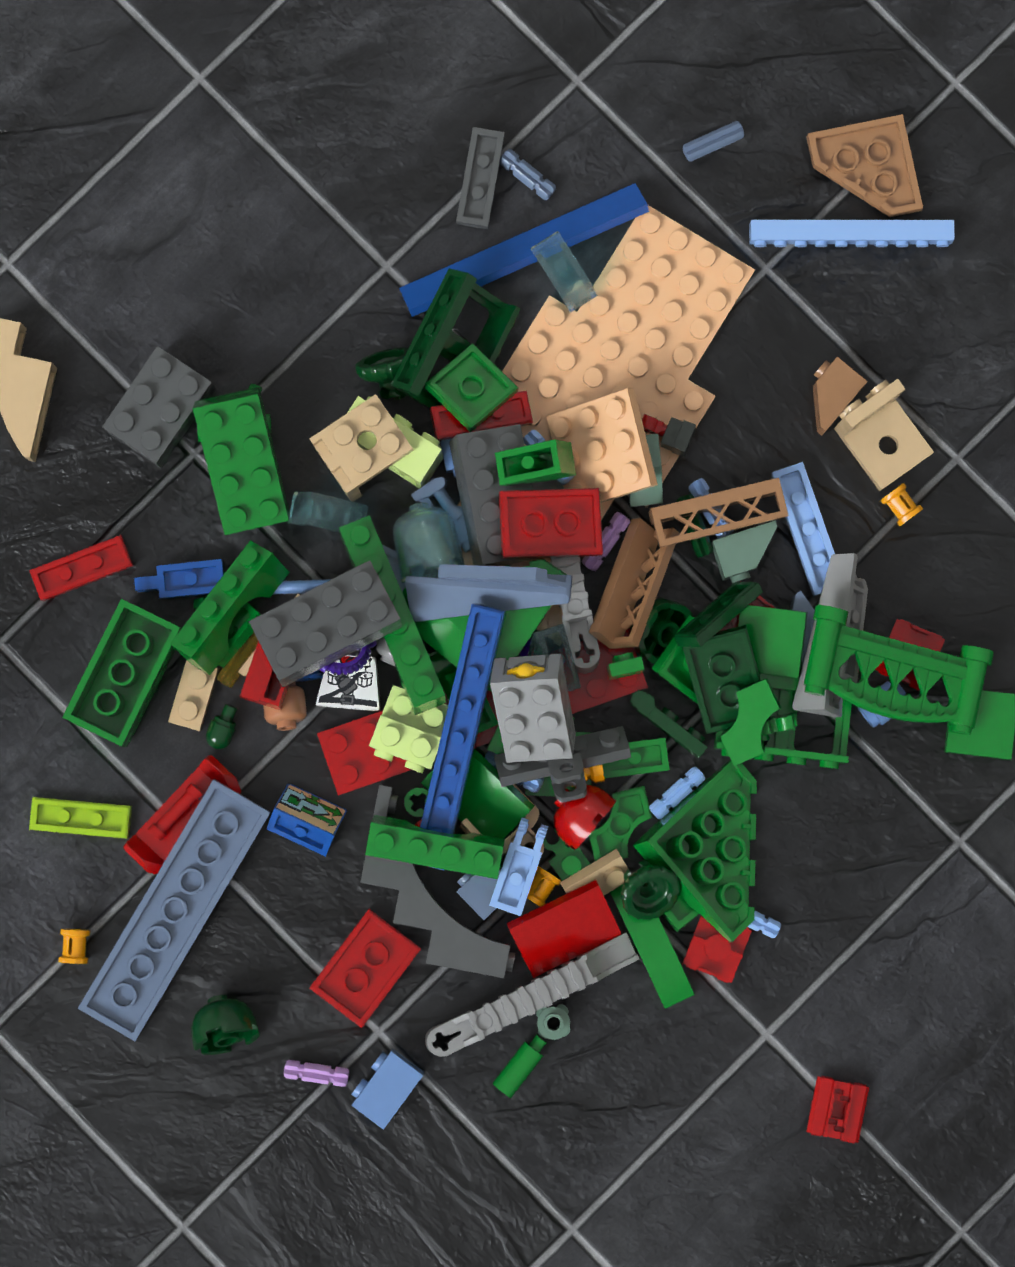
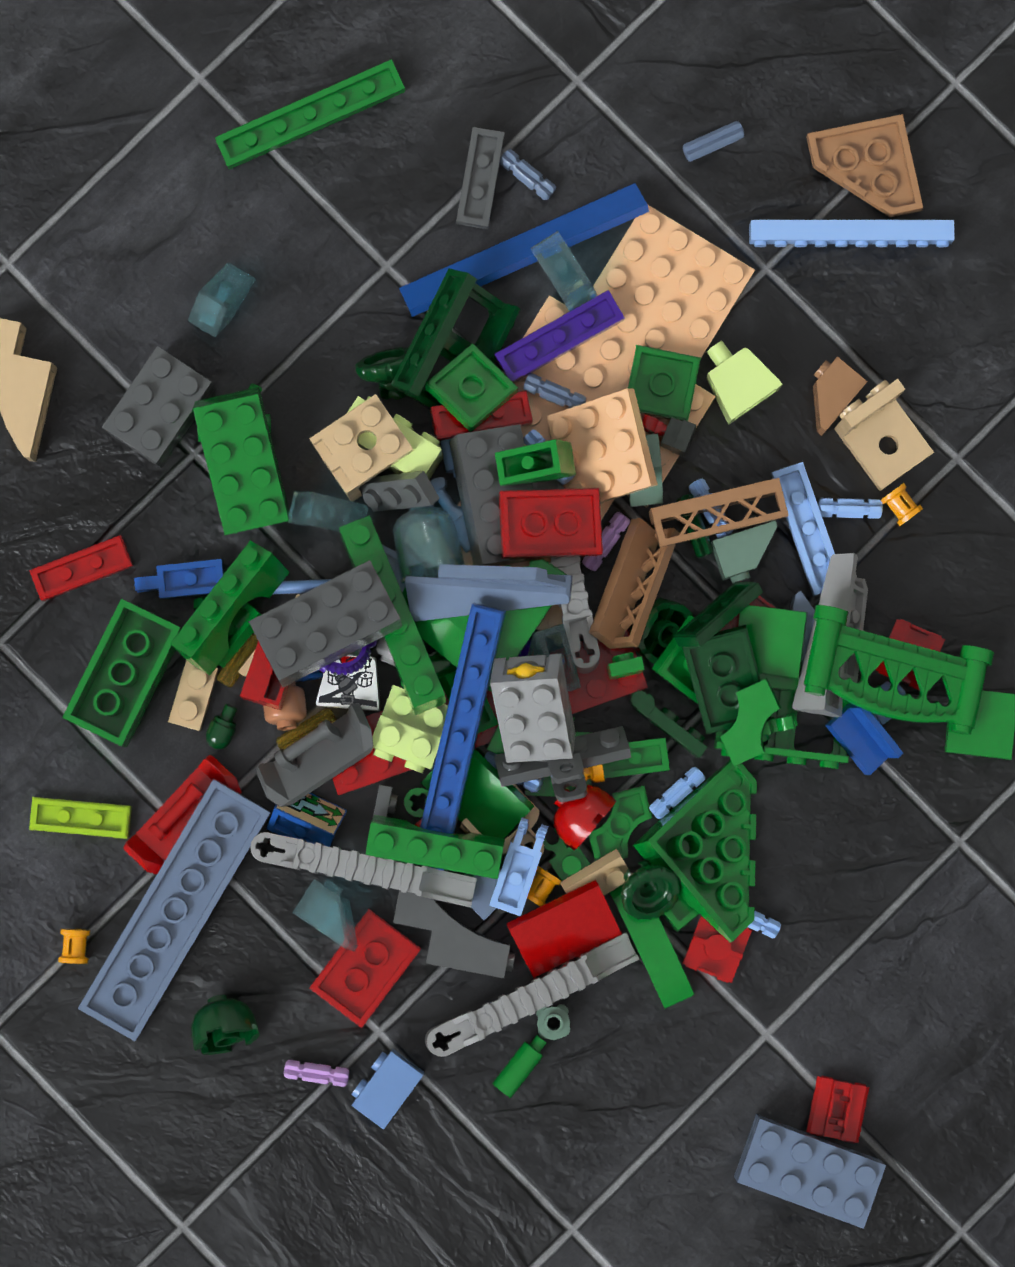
none -> clear light blue slope [188,263,255,337]
none -> green plate [215,59,405,170]
none -> light grey piece [250,832,477,908]
none -> dark grey piece [256,703,374,807]
none -> clear yellow axle [276,708,337,749]
none -> clear light blue slope [293,879,358,951]
none -> dark grey plate [359,471,440,512]
none -> dark purple plate [495,290,625,383]
none -> sand blue axle [523,373,586,409]
none -> green tile [628,345,701,421]
none -> yellowish green torso [706,341,783,424]
none -> sand blue brick [734,1114,886,1229]
none -> light blue axle [818,498,883,519]
none -> blue panel [825,704,903,775]

